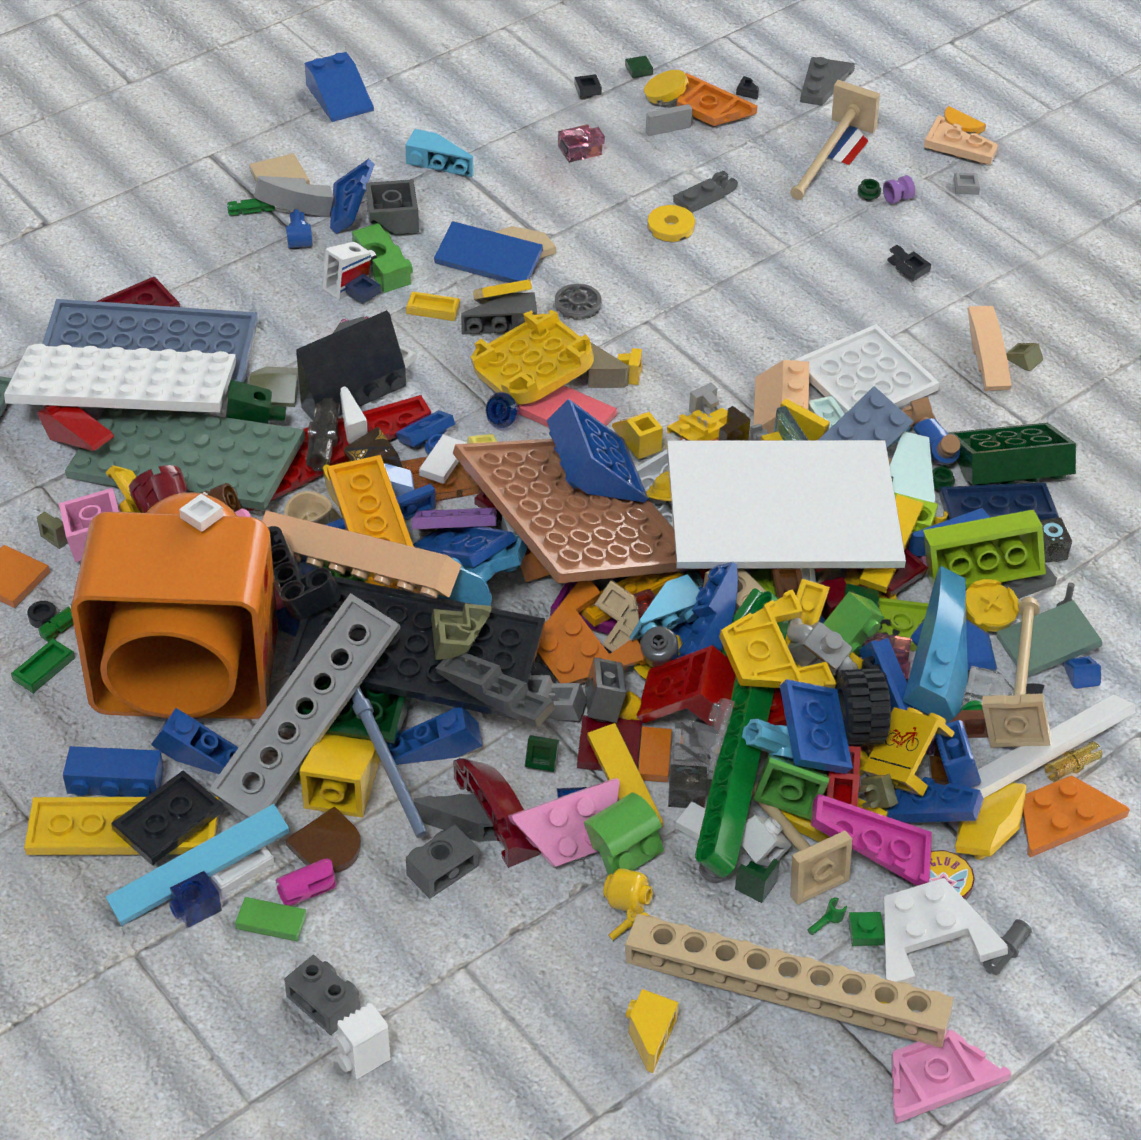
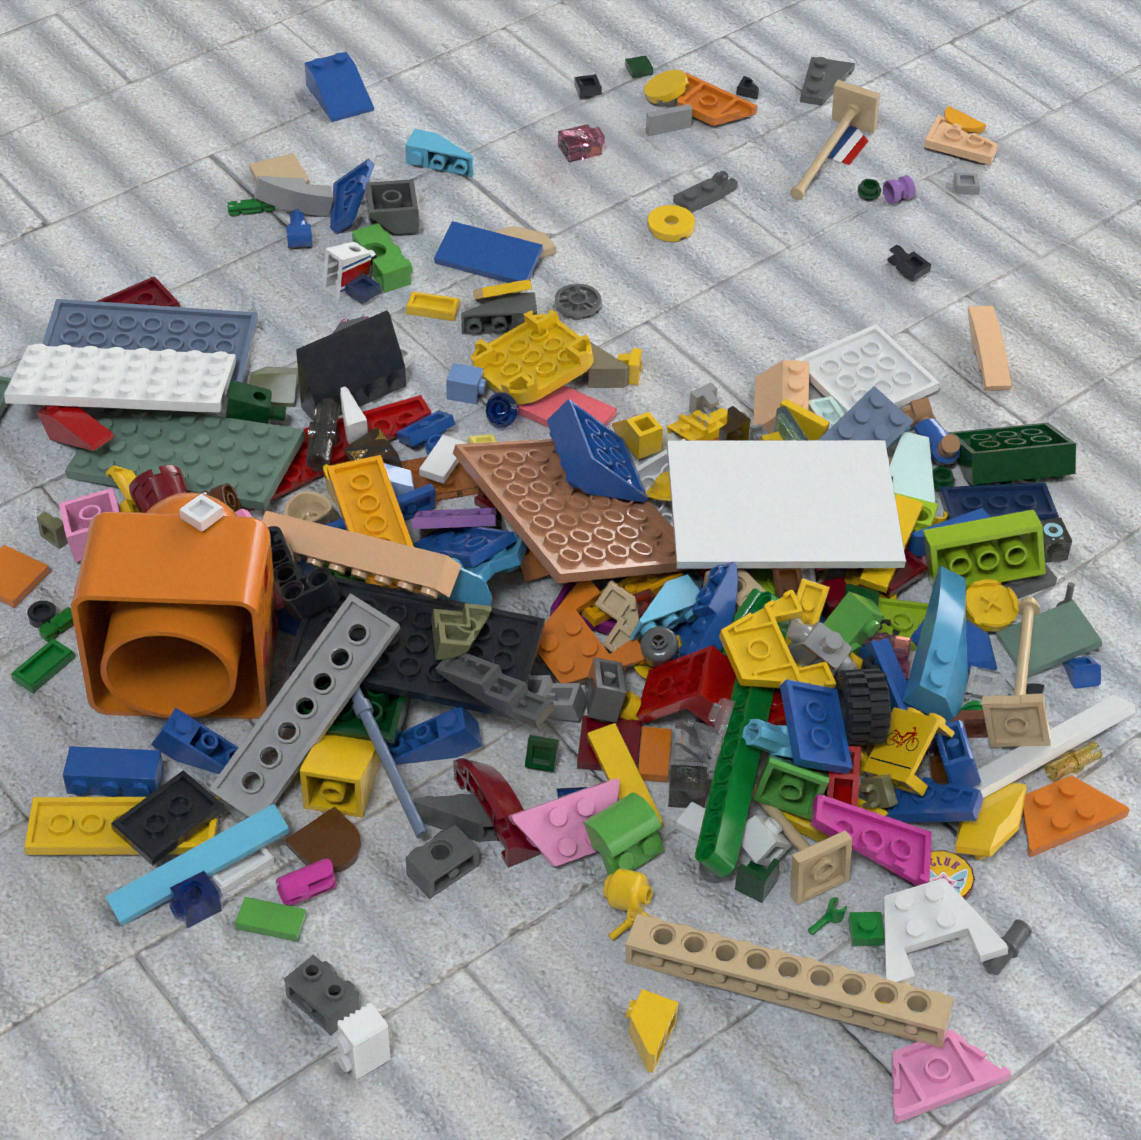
olive slope [1006,343,1043,371] -> none
none -> medium blue brick [446,363,487,405]

